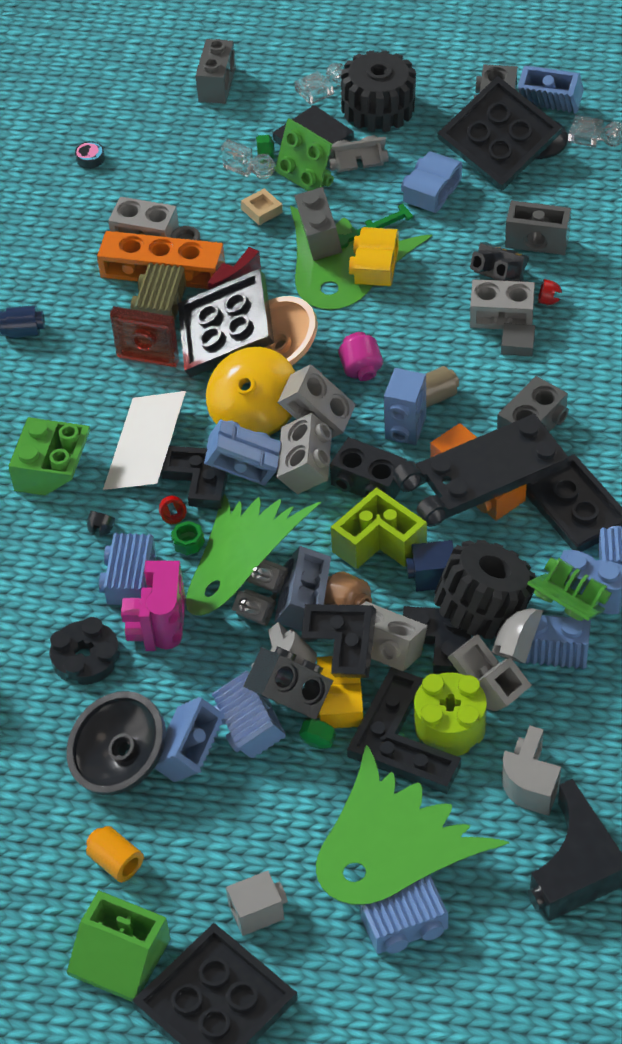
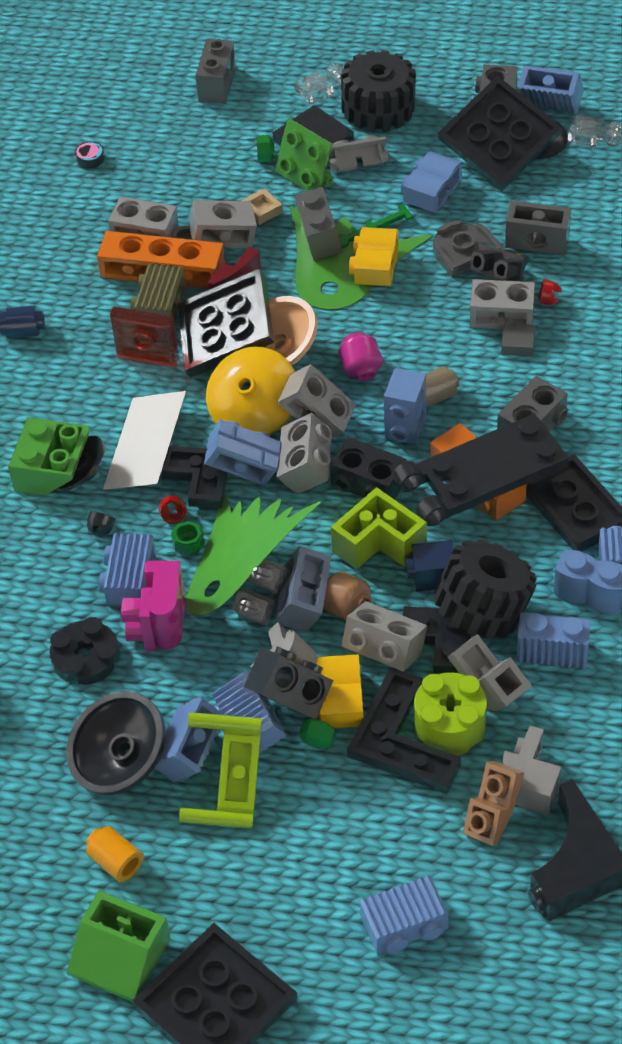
clear plate [221,139,275,179] -> none
light grey brick [226,870,288,936] -> none
black plate [301,604,377,678] -> none
bright green piece [316,746,509,905] -> none
light grey brick [491,608,543,664] -> none
bright green hinge [527,557,612,621] -> none
none -> black dish [59,436,105,491]
none -> lime plate [179,712,262,829]
none -> light grey brick [189,200,257,248]
none -> dark grey tile [433,220,504,278]
none -> medium nougat slope [462,761,525,846]

